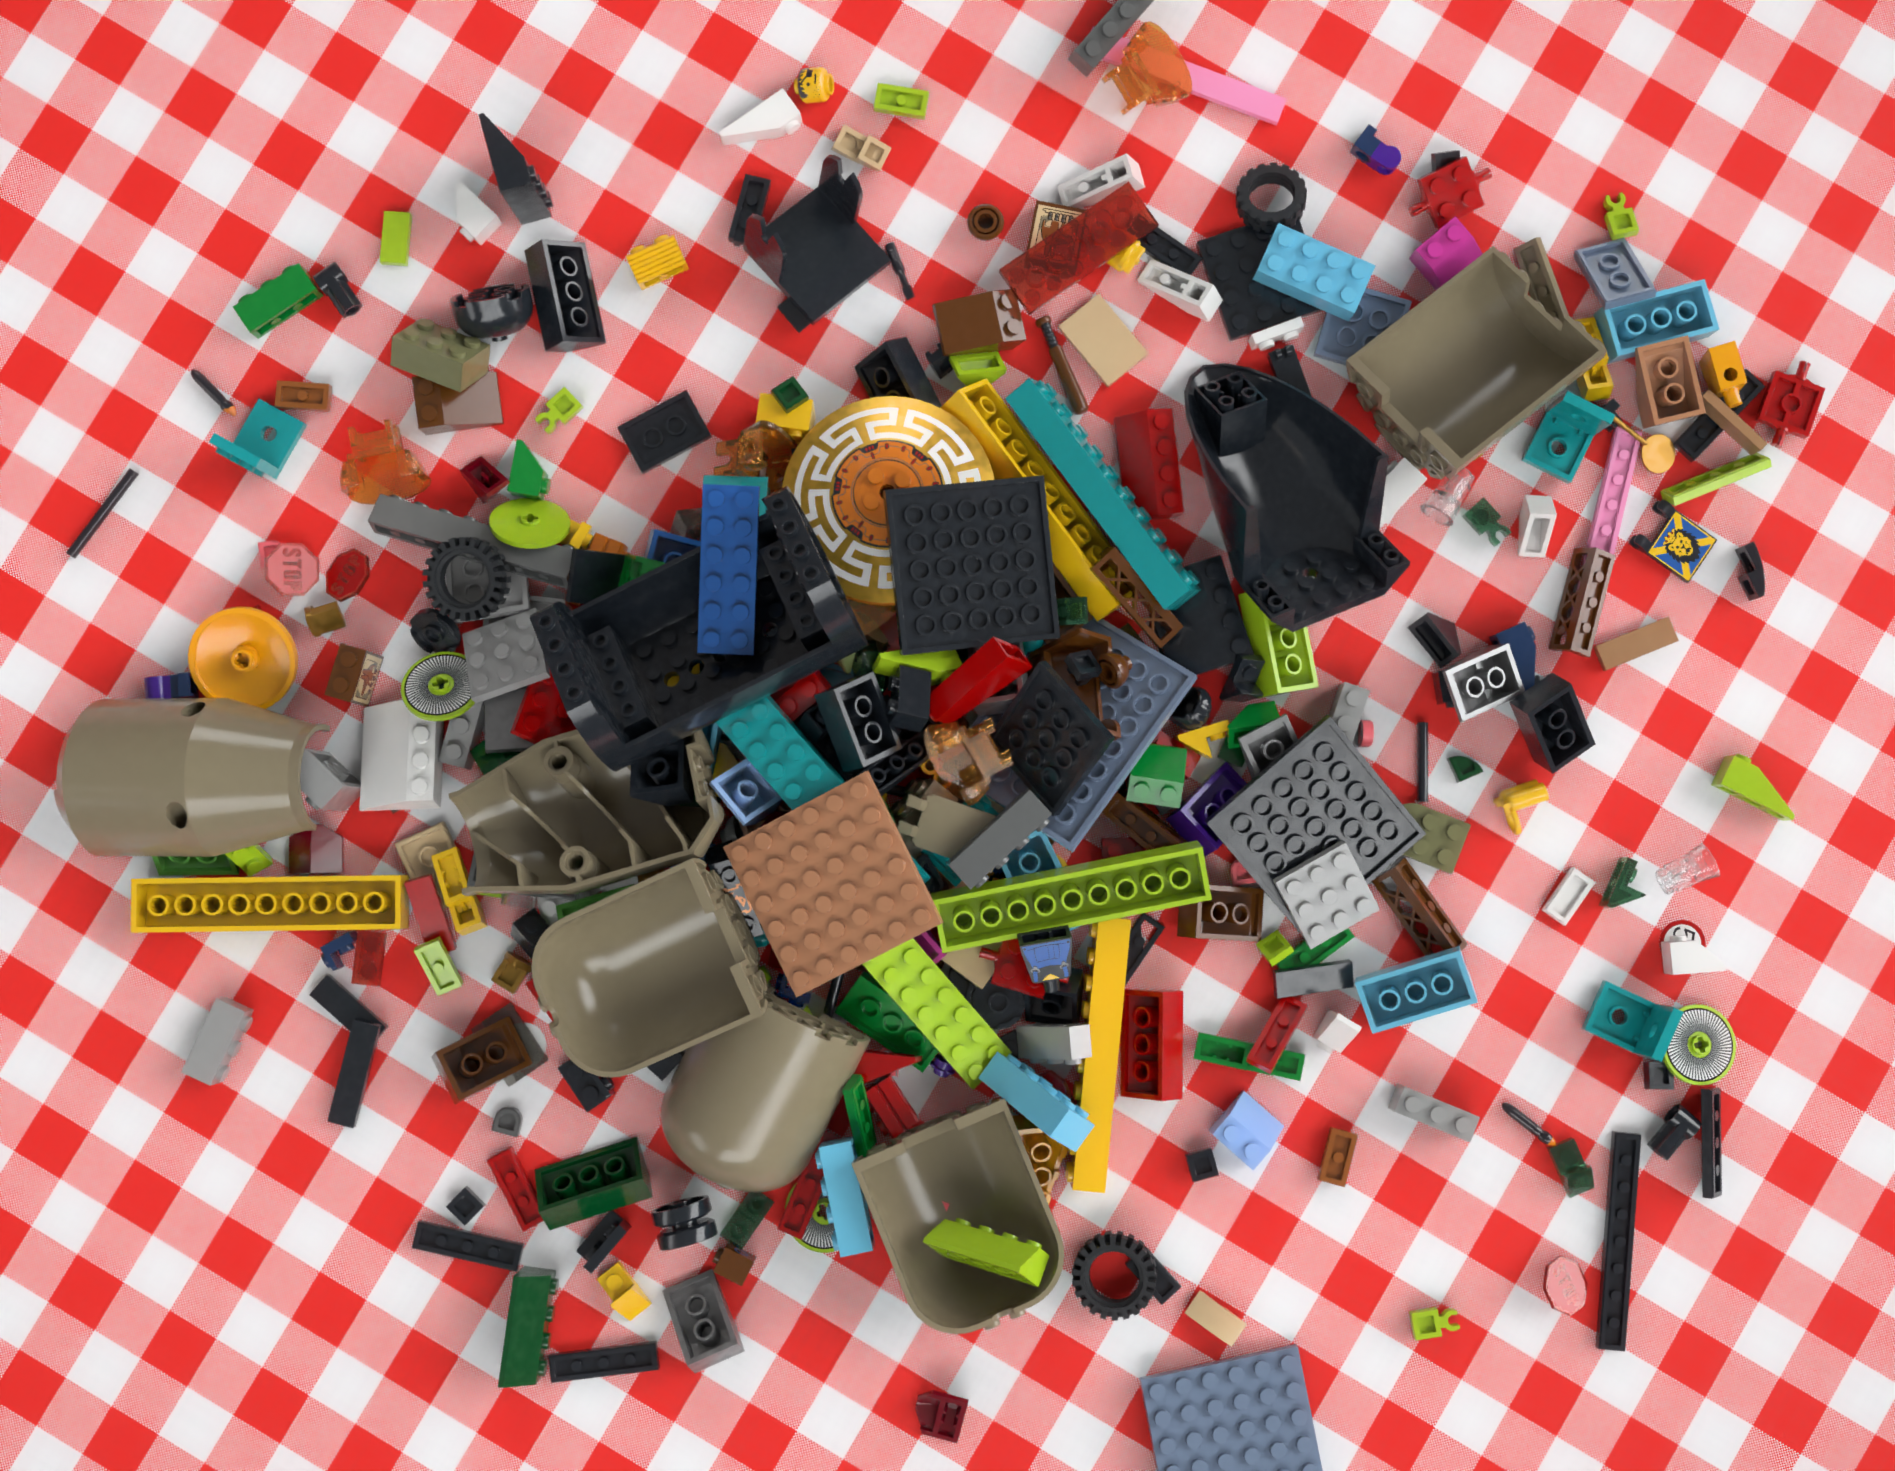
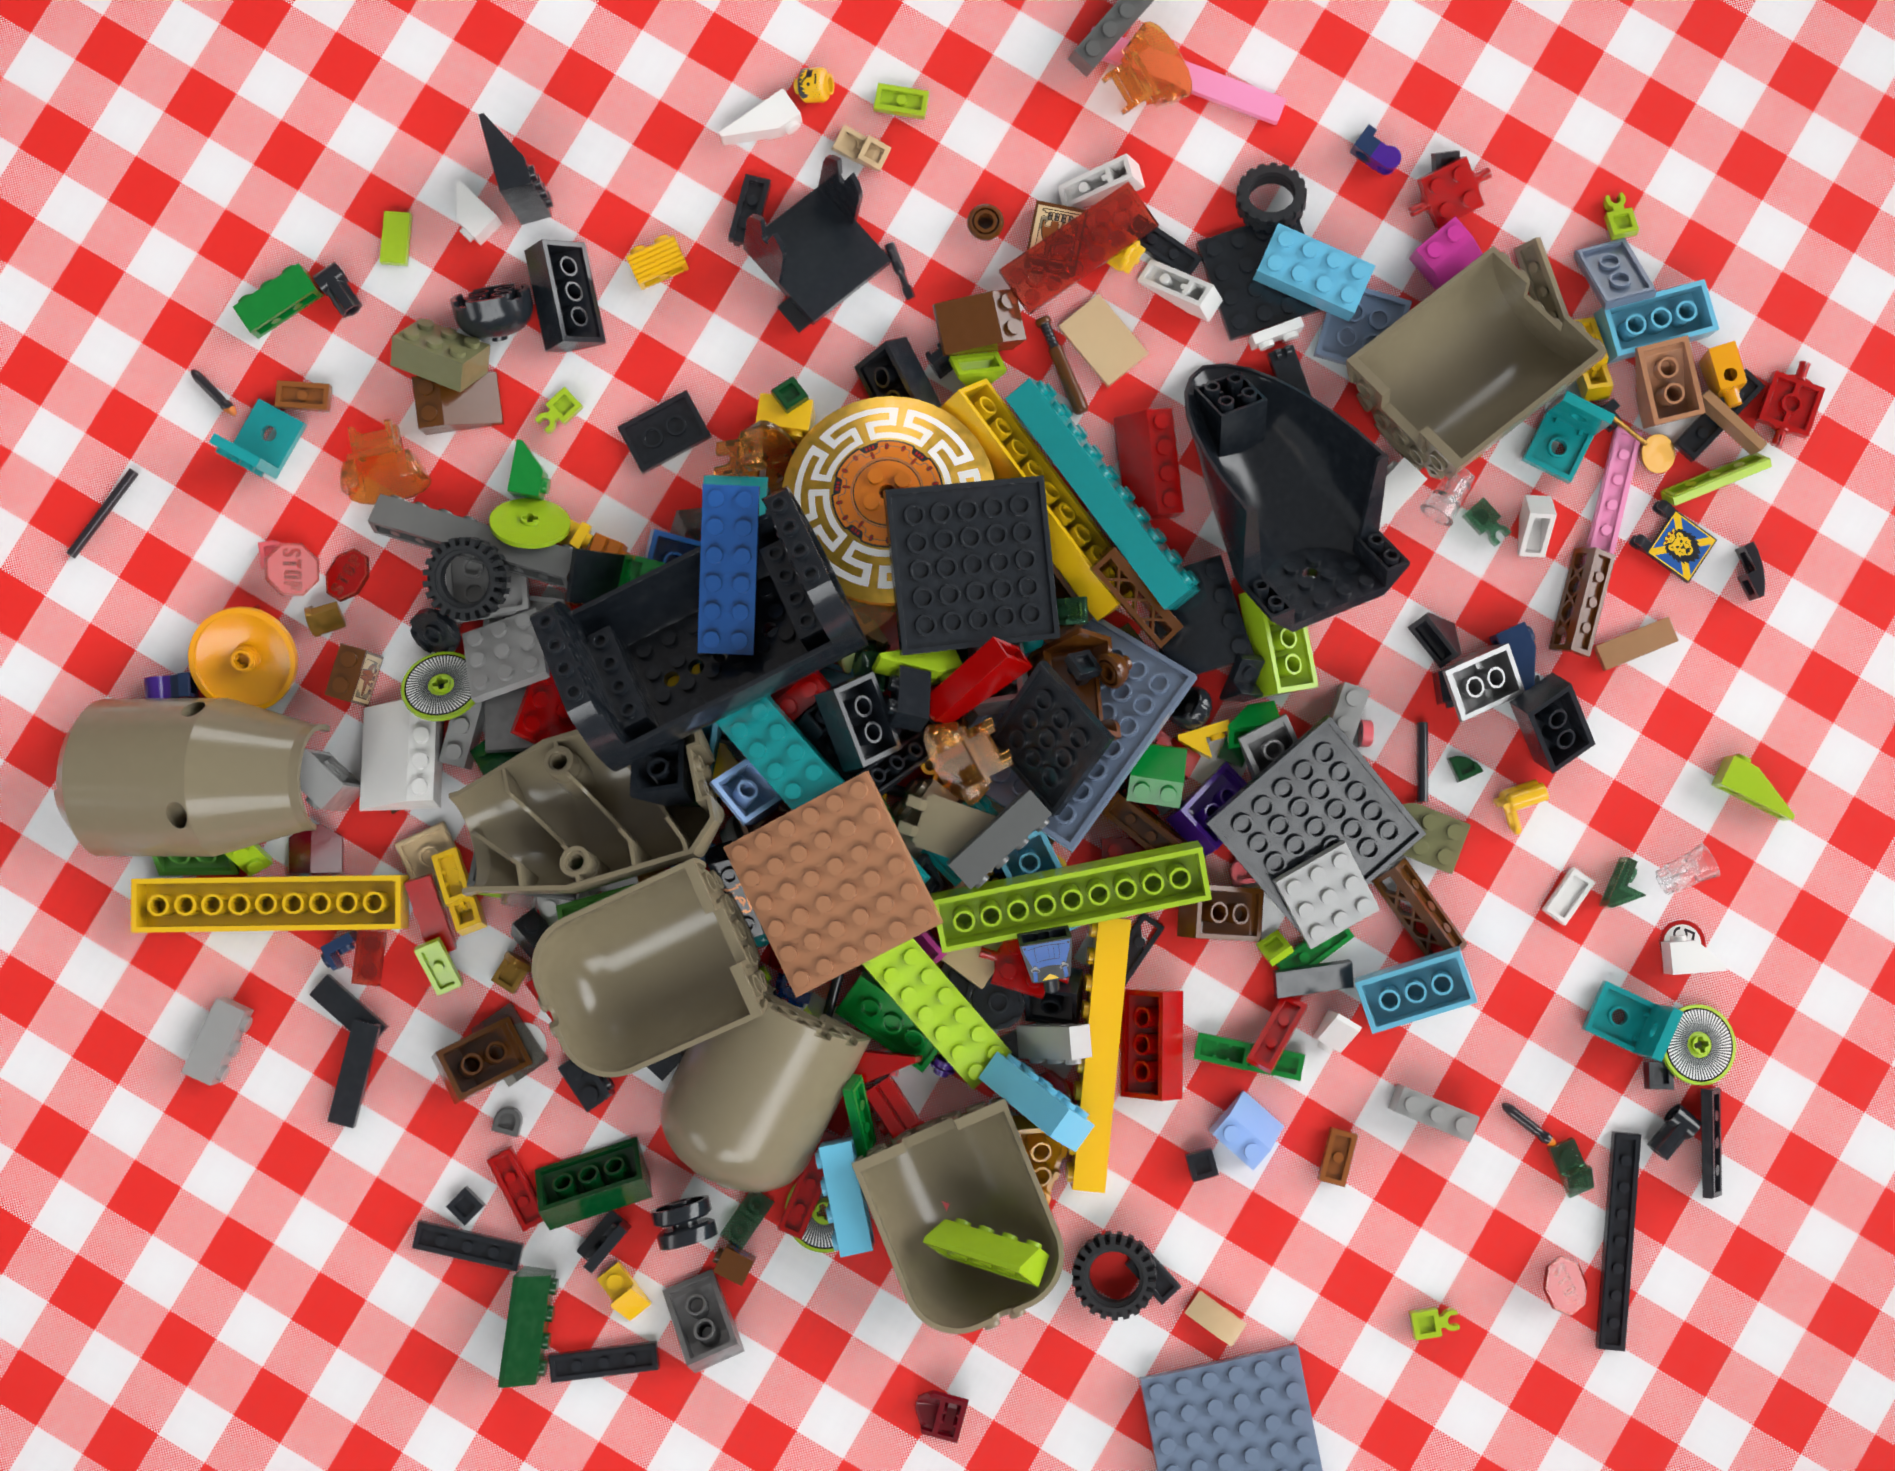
dark red slope [460,456,510,504] -> none

